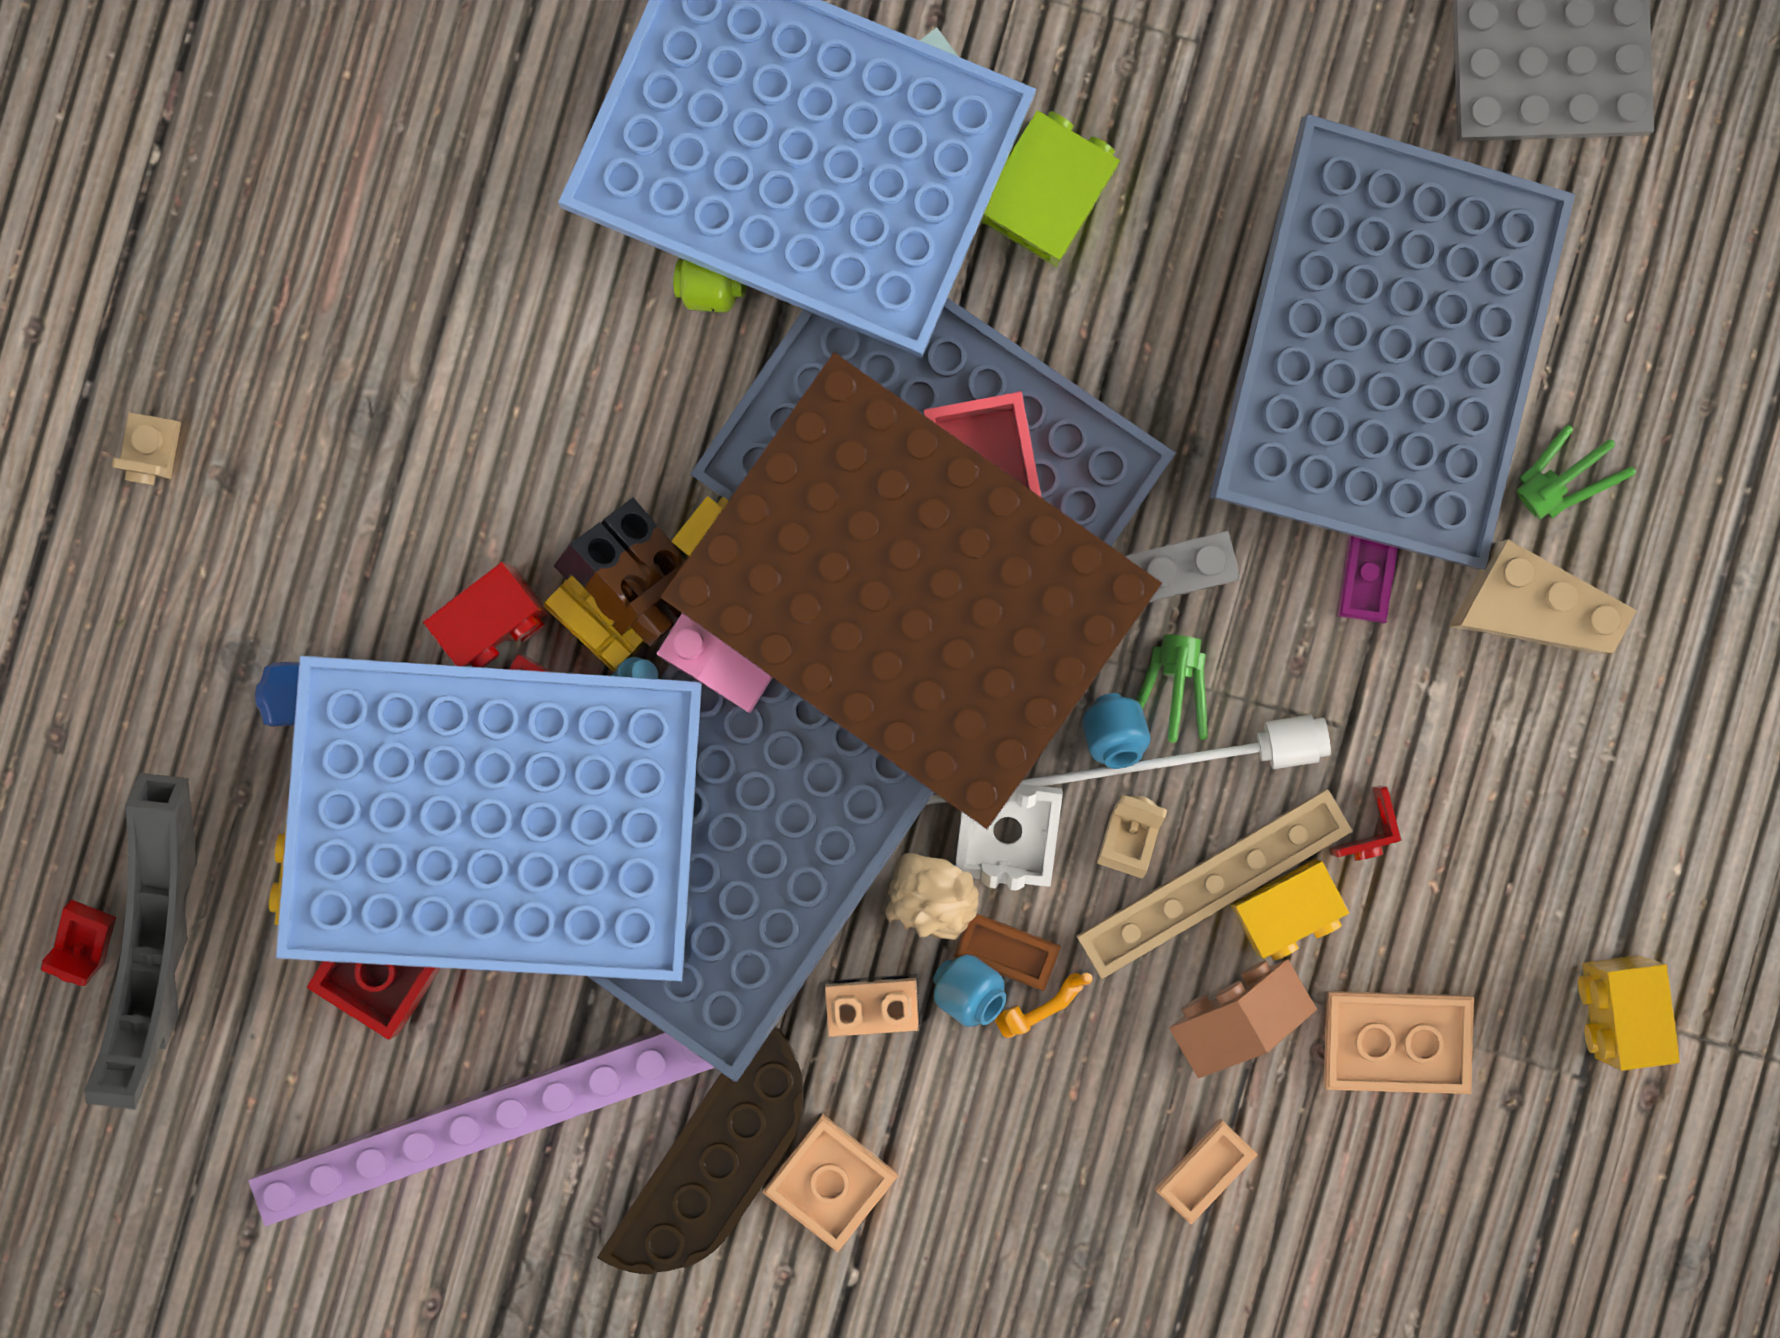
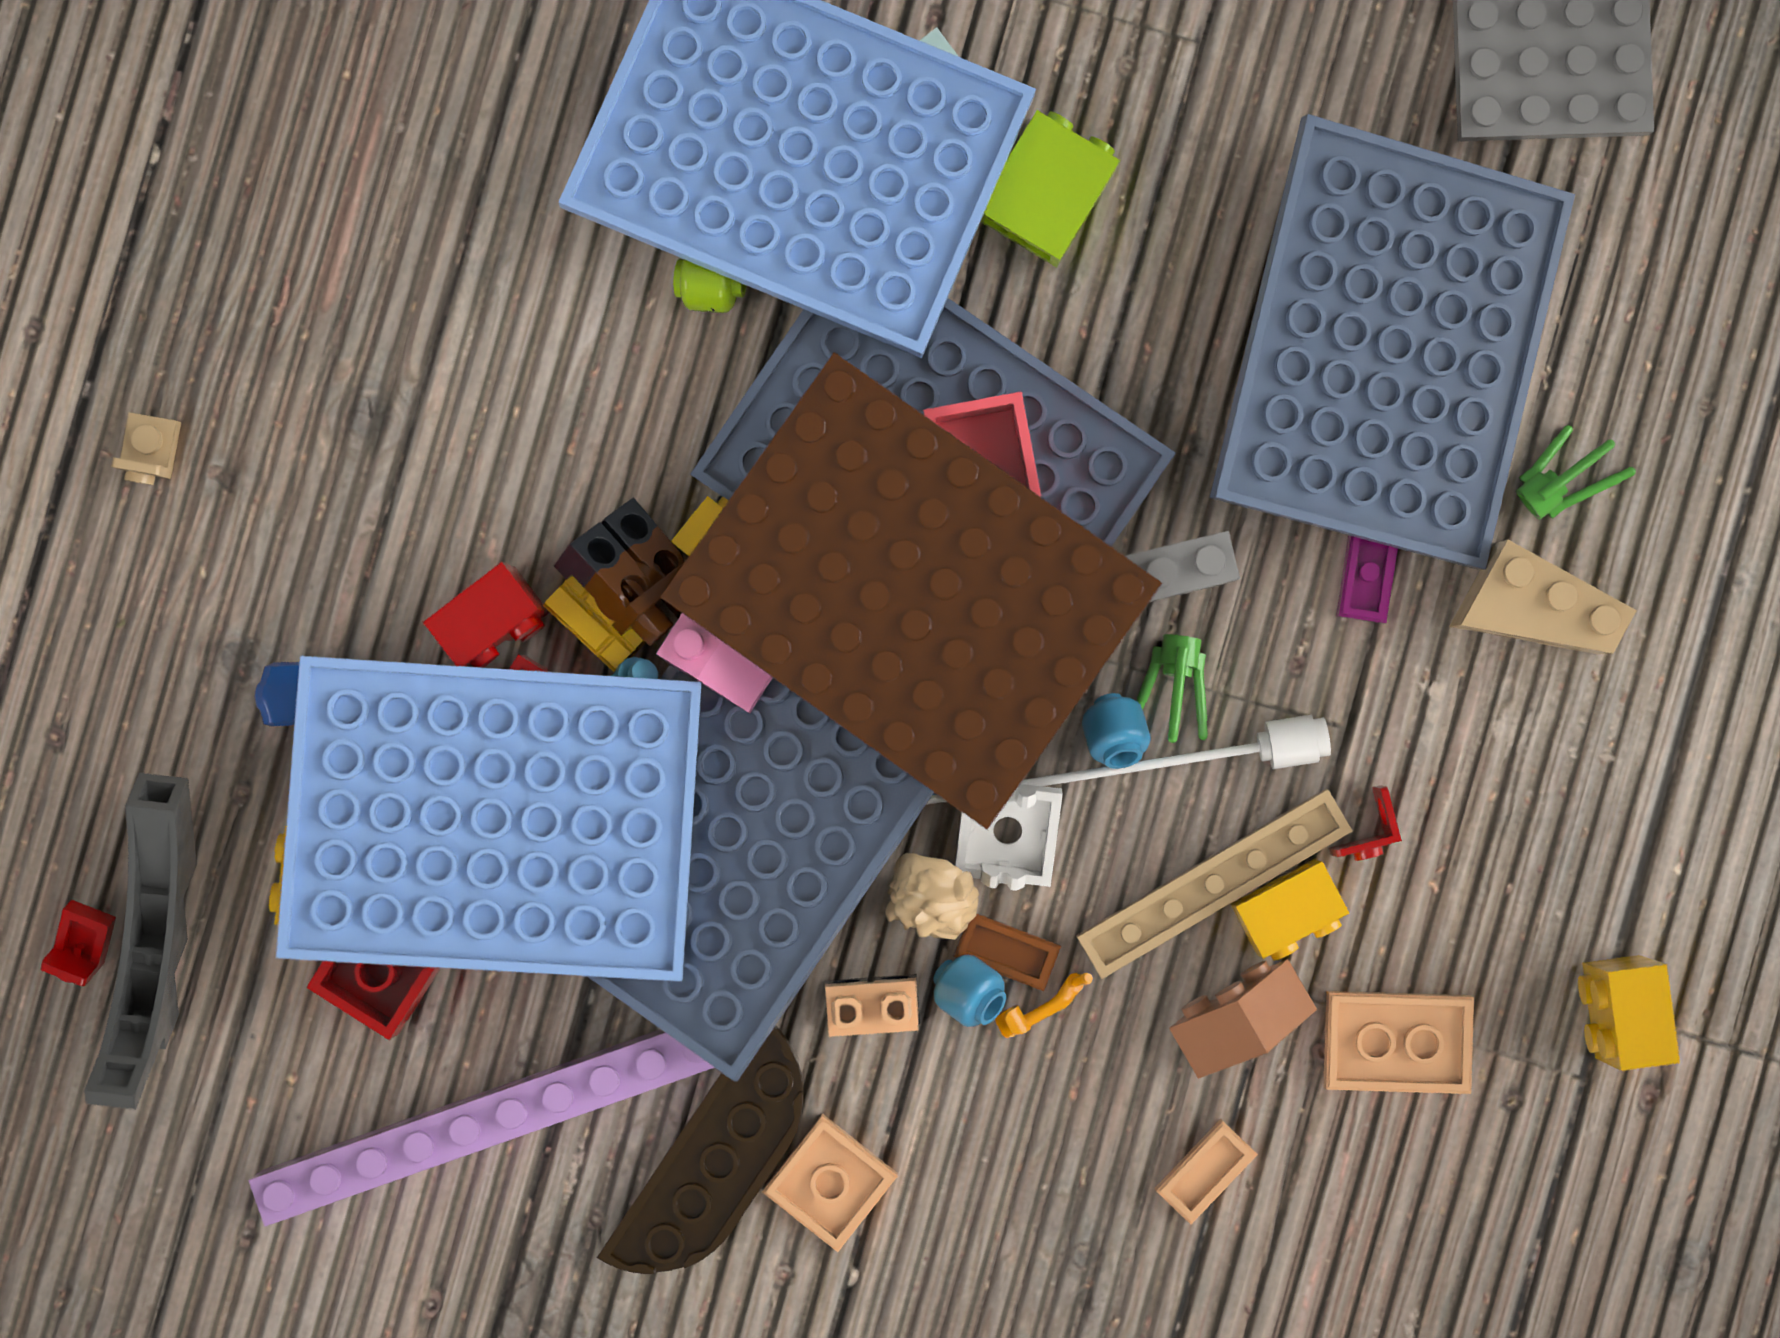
tan bracket [1097,795,1167,879] -> none

